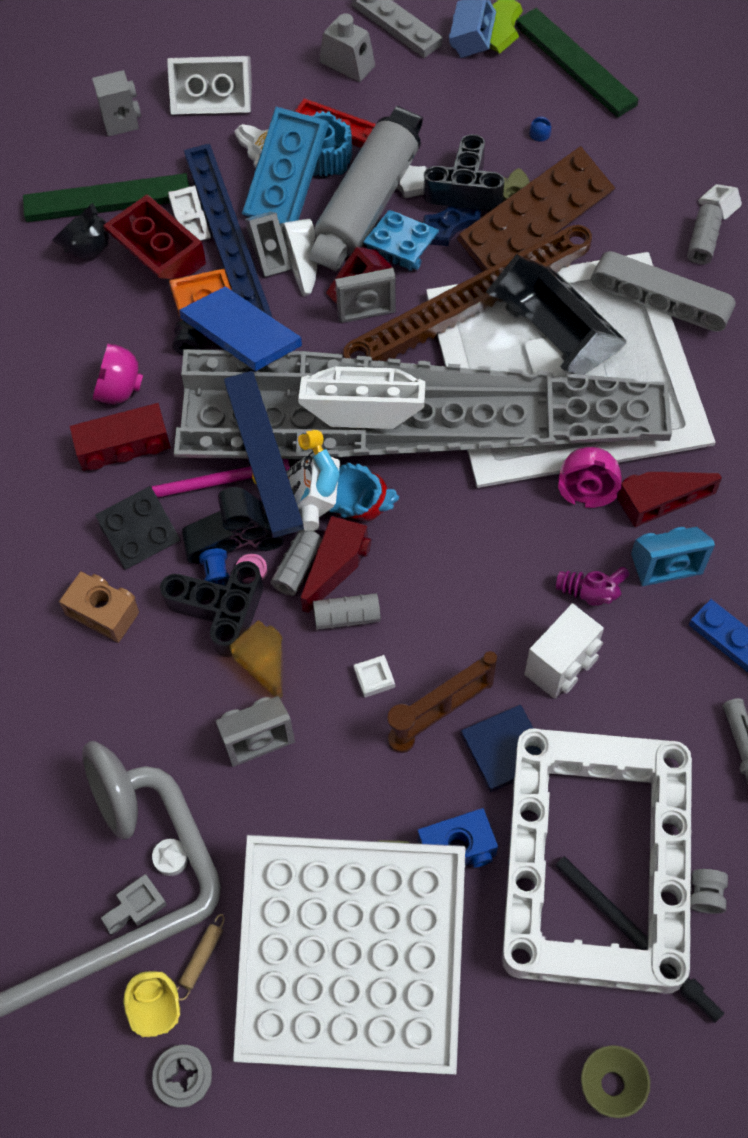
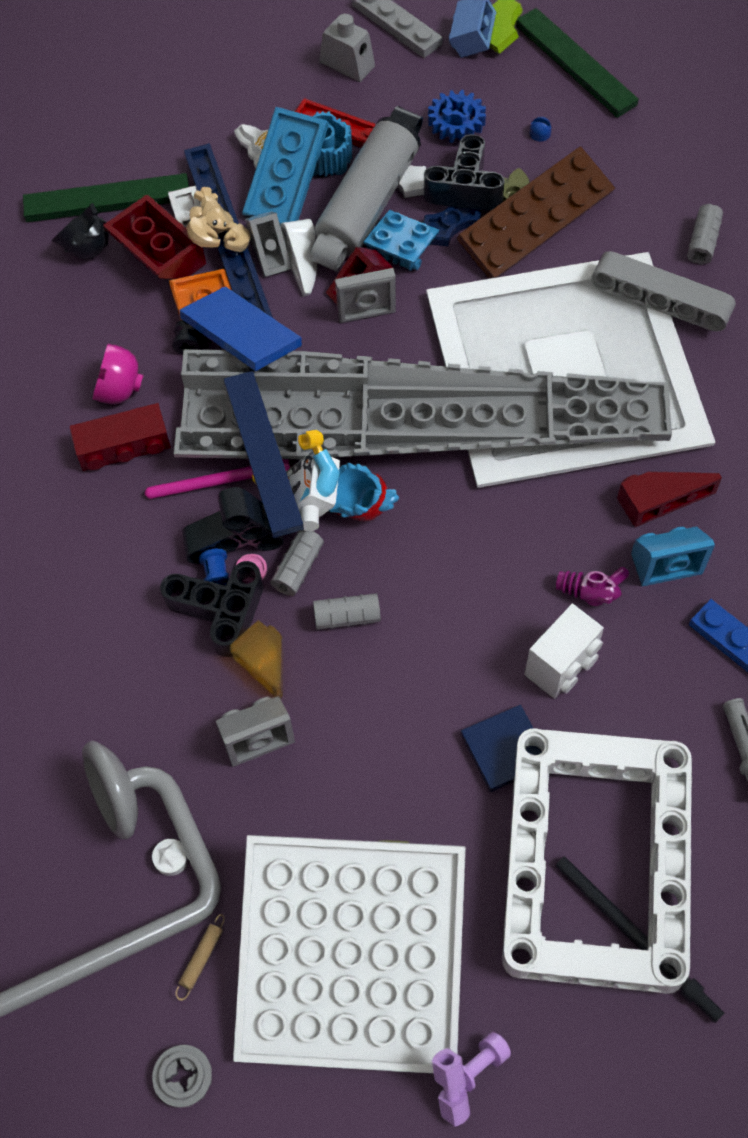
medium nougat brick [59,571,139,643] -> none
light grey brick [92,70,141,137] -> none
black hinge [95,486,180,570] -> none
light grey plate [101,874,167,935] -> none
light yellow hair [123,971,180,1037] -> none
white slope [167,56,252,114] -> none
white wedge [298,366,425,429] -> none
dark red slope [301,516,372,613] -> none
reddish brown gear [343,225,592,361] -> none
white tile [353,655,395,698] -> none
reddish brown piece [388,651,497,753] -> none
blue brick [417,808,498,868] -> none
black windscreen [486,254,627,375] -> none
dark pink cylinder [558,447,622,508] -> none
olive piece [581,1045,650,1119] -> none
light grey wheel [690,869,728,914] -> none
white slope [699,184,741,220] -> none
none -> tan animal [186,187,250,252]
none -> blue gear [428,90,486,143]
none -> lavender bar [432,1032,511,1126]

